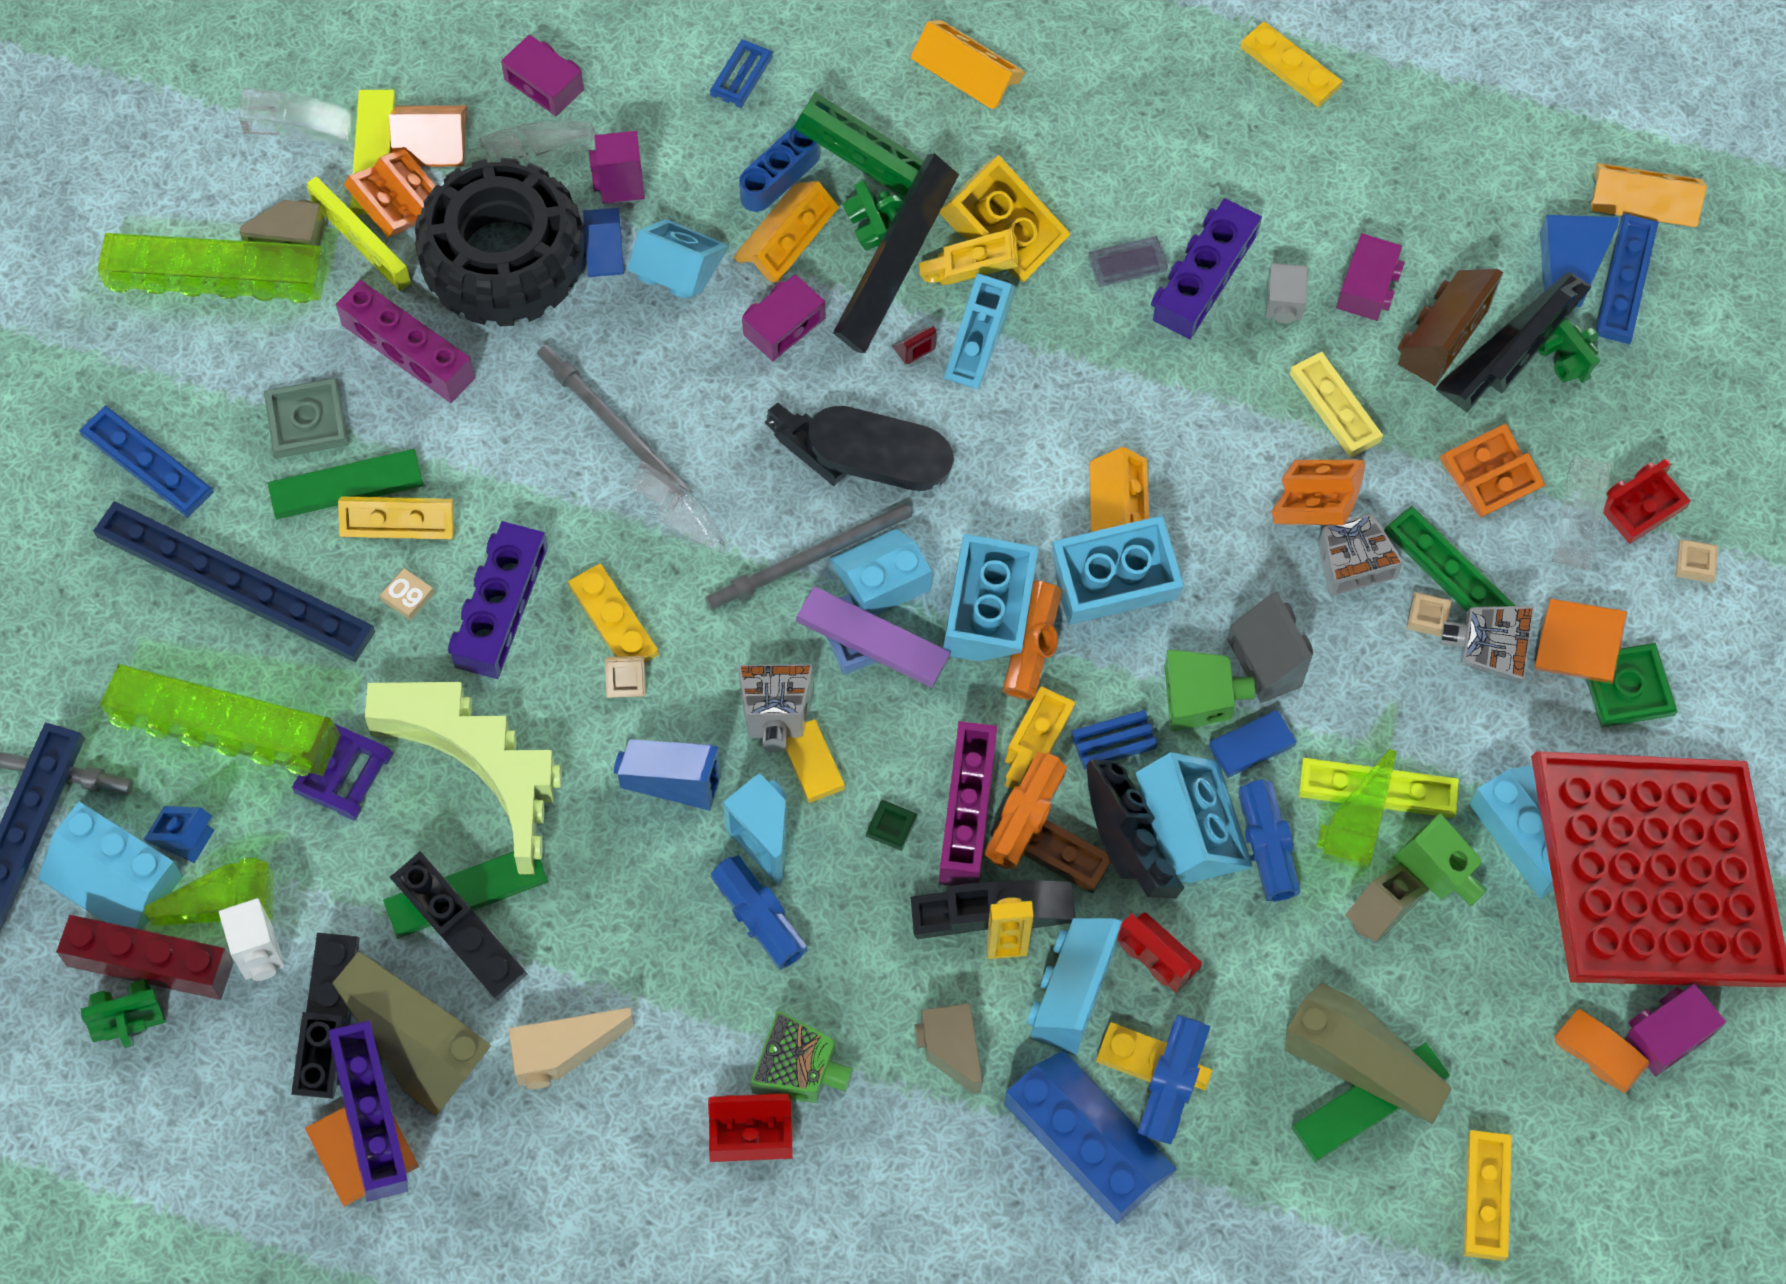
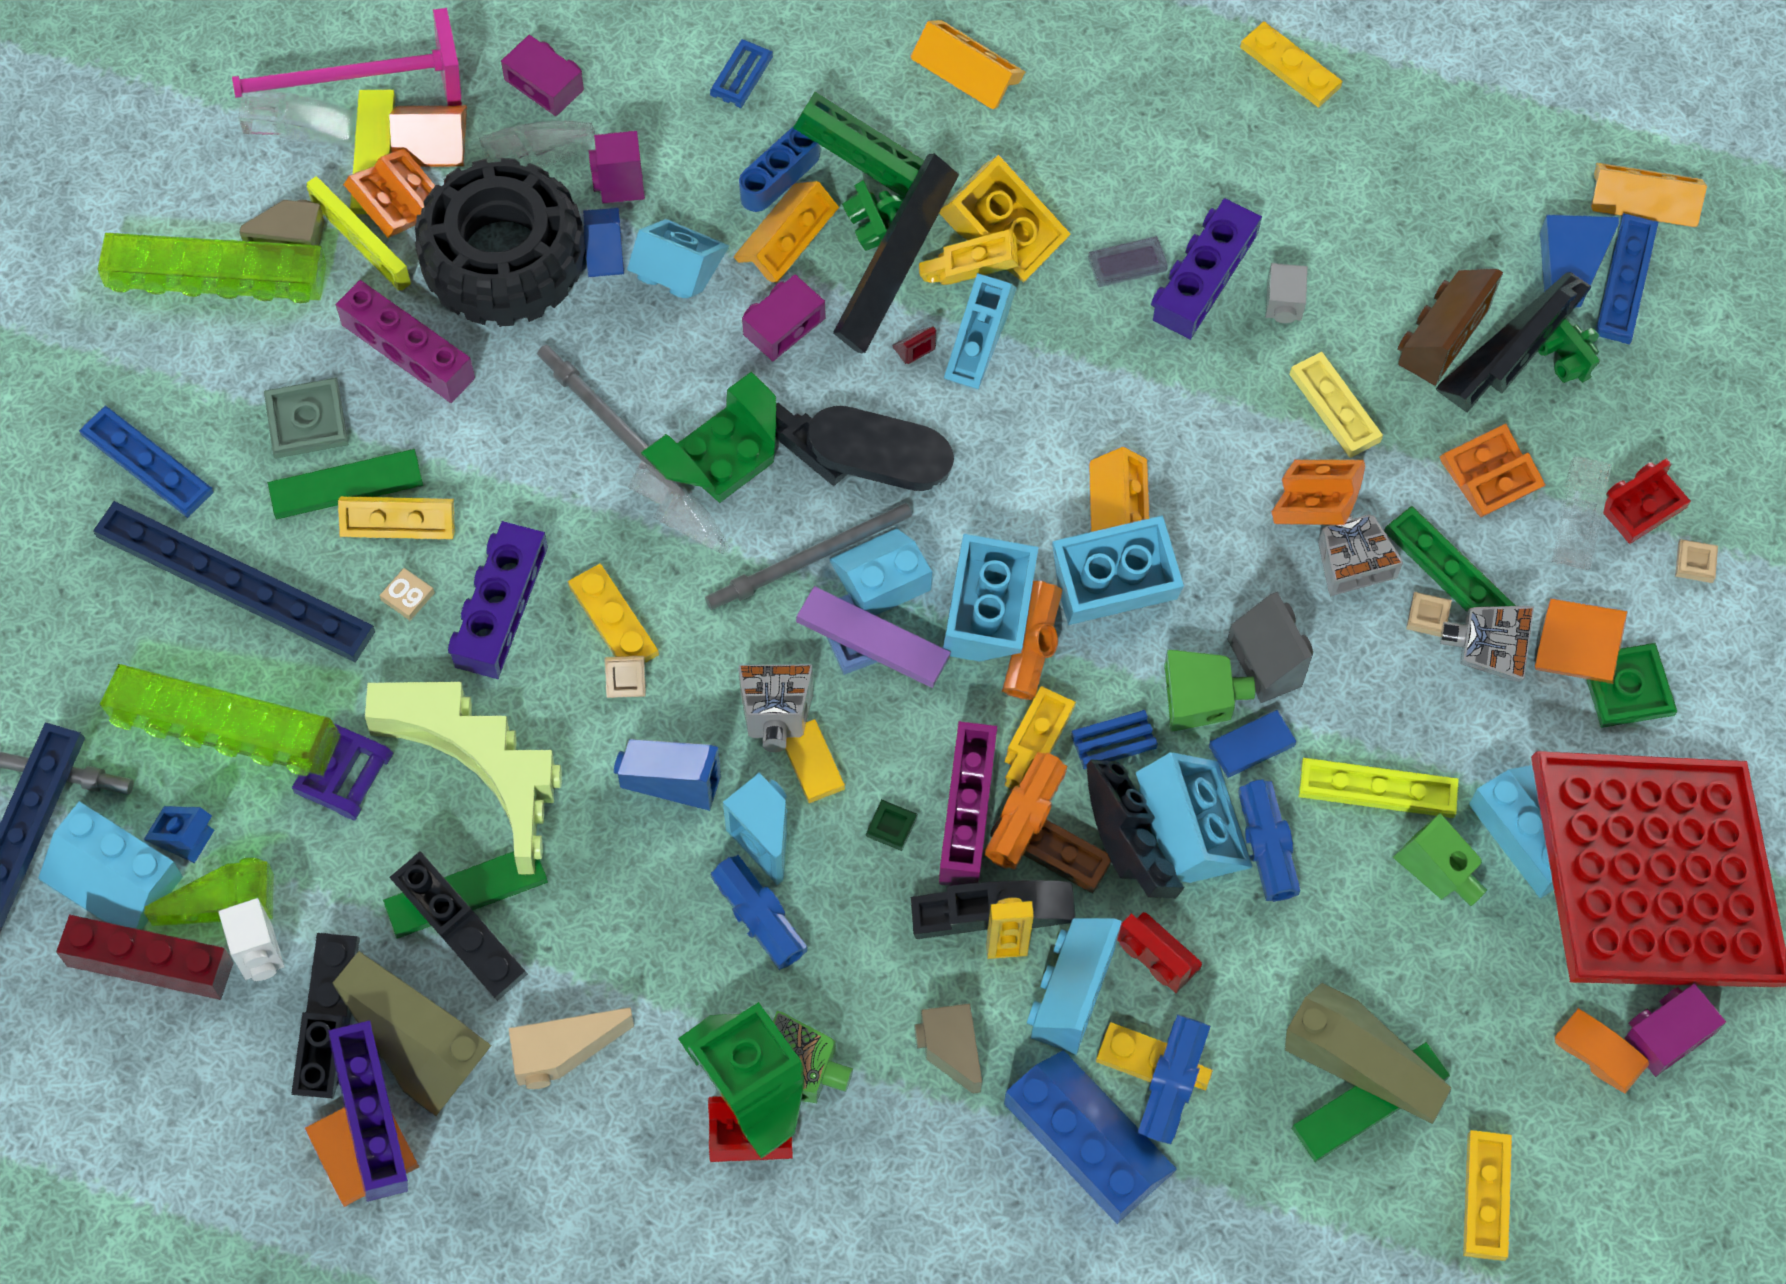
green hips [80,980,165,1048] -> none
clear neon green slope [1315,749,1397,870] -> none
magenta brick [1336,233,1405,321] -> none
dark tan slope [1345,864,1430,942] -> none
none -> dark pink tile [232,8,462,106]
none -> green piece [641,372,776,503]
none -> green piece [678,1002,805,1159]

